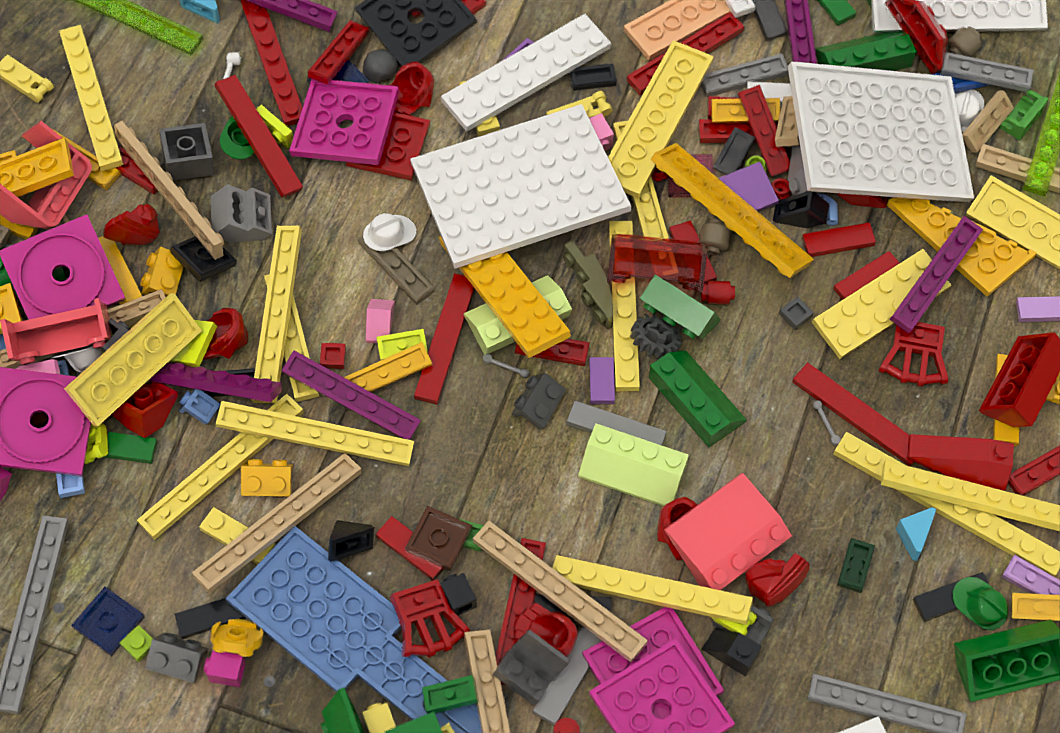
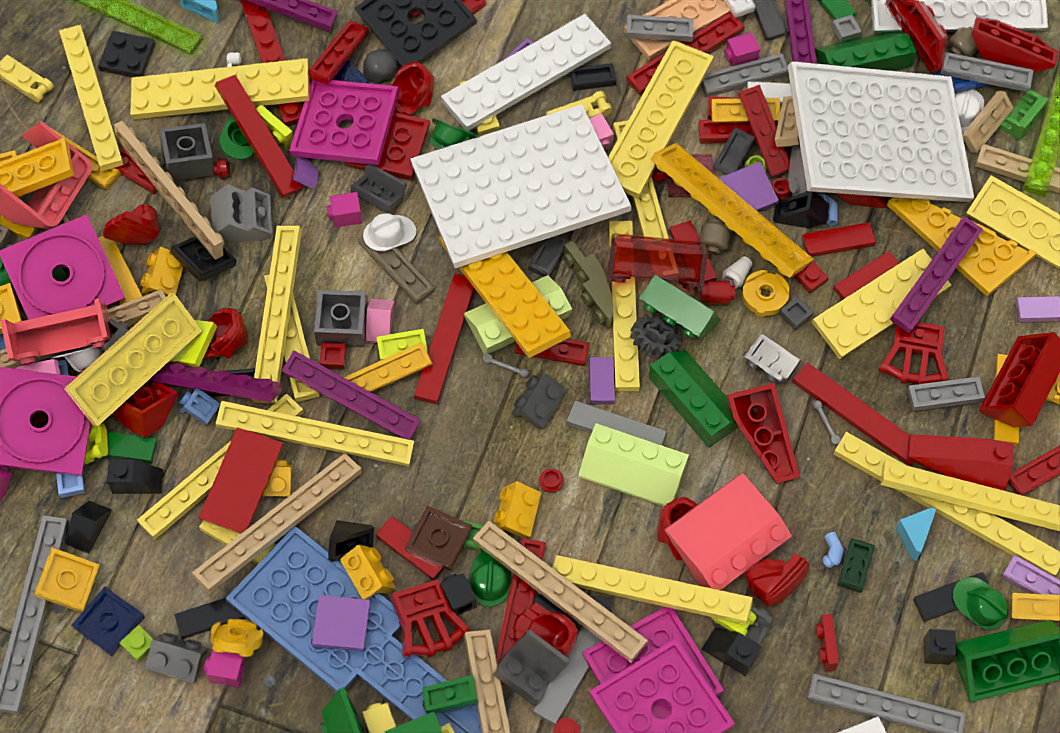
none -> yellow tile [33,547,100,613]
none -> black slope [66,501,112,554]
none -> black plate [98,30,156,77]
none -> black slope [107,459,164,494]
none -> light yellow plate [130,58,310,120]
none -> red tile [199,427,284,534]
none -> red plate [213,157,230,180]
none -> medium lavender tile [293,157,319,189]
none -> medium lavender tile [312,595,370,651]
none -> flat silver brick [314,290,368,347]
none -> dark pink brick [327,192,362,228]
none -> yellow bracket [340,545,396,600]
none -> dark grey bracket [350,164,407,213]
none -> green piece [430,118,479,149]
none -> green piece [470,551,511,607]
none -> yellow bracket [494,481,541,539]
none -> dark grey tile [528,235,570,277]
none -> red plate [539,468,564,493]
none -> light grey plate [626,15,694,42]
none -> white cone [722,256,753,289]
none -> dark pink brick [724,32,761,67]
none -> red wedge [727,383,800,484]
none -> yellow plate [742,270,789,317]
none -> bracket [743,333,801,384]
none -> red plate [795,261,829,294]
none -> red plate [815,614,839,672]
none -> light blue arm [823,532,844,568]
none -> light grey plate [831,15,862,42]
none -> light grey plate [907,377,985,411]
none -> black brick [924,629,956,665]
none -> red wedge [971,17,1059,73]

